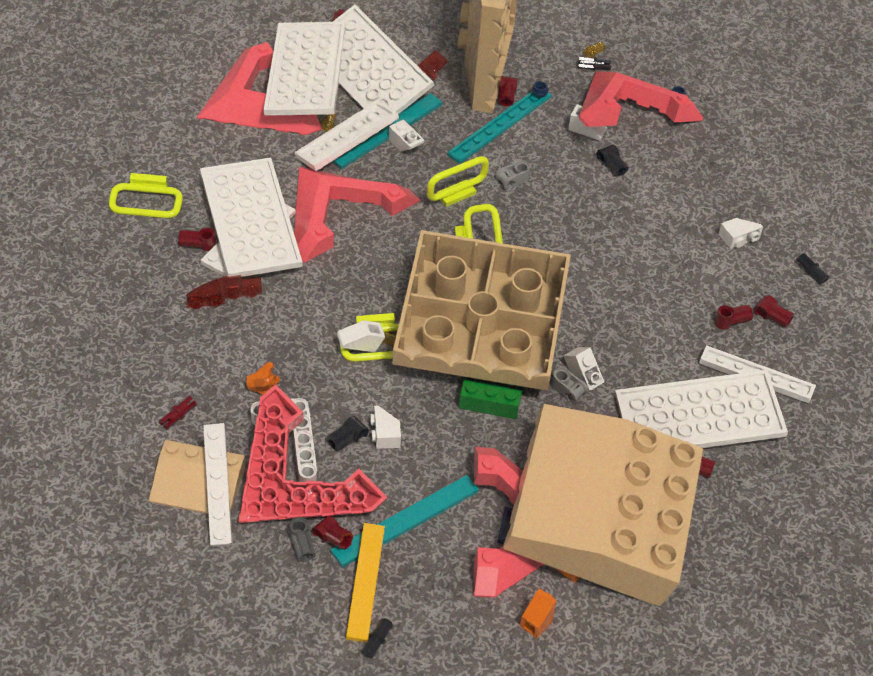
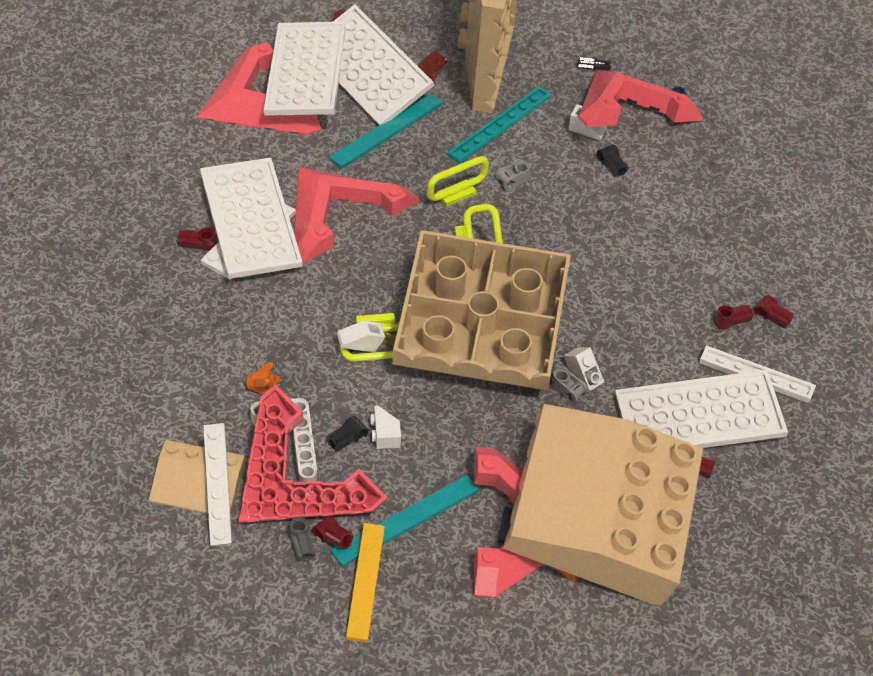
neon yellow bar [109,173,183,218] -> none
dark red pin [159,396,197,430] -> none
clear red slope [186,275,262,309] -> none
white plate [294,100,399,171] -> none
clear yellow pin [321,112,337,132] -> none
black axle [362,618,393,658] -> none
white slope [389,120,424,151] -> none
green slope [459,377,523,420] -> none
dark red piece [499,76,518,107] -> none
orange slope [520,588,557,638] -> none
dark blue plate [531,81,549,97] -> none
clear yellow pin [584,41,605,58] -> none
white slope [718,218,763,249] -> none
black axle [797,253,829,285] -> none

